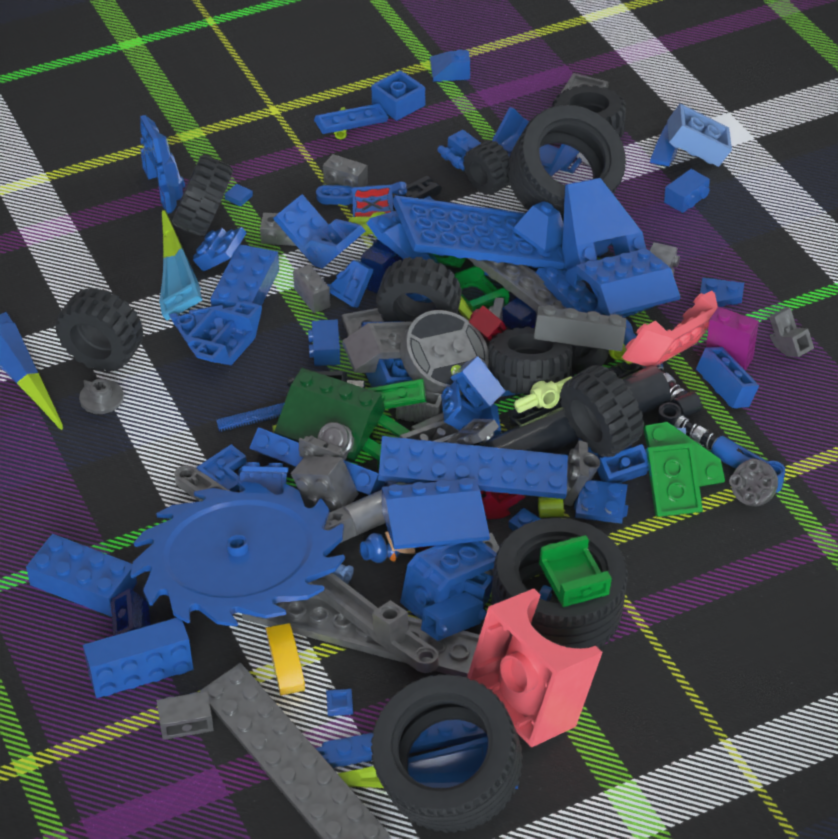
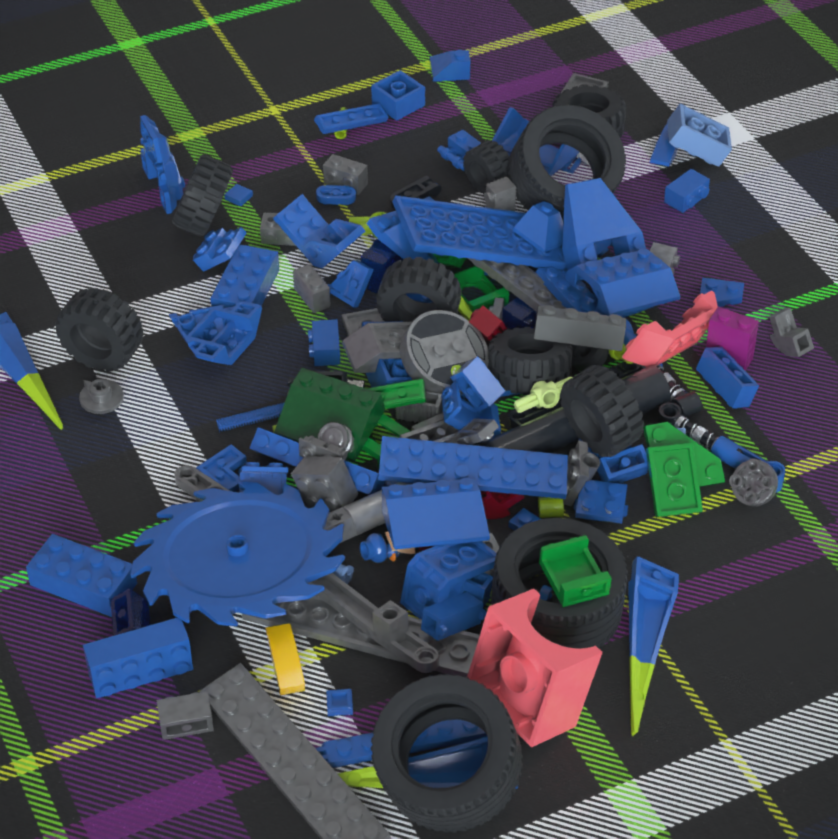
dark azure plate [159,211,203,320] -> none
flag [352,182,407,217] -> none
none -> flat silver brick [484,177,517,211]
none -> blue plate [628,556,679,736]

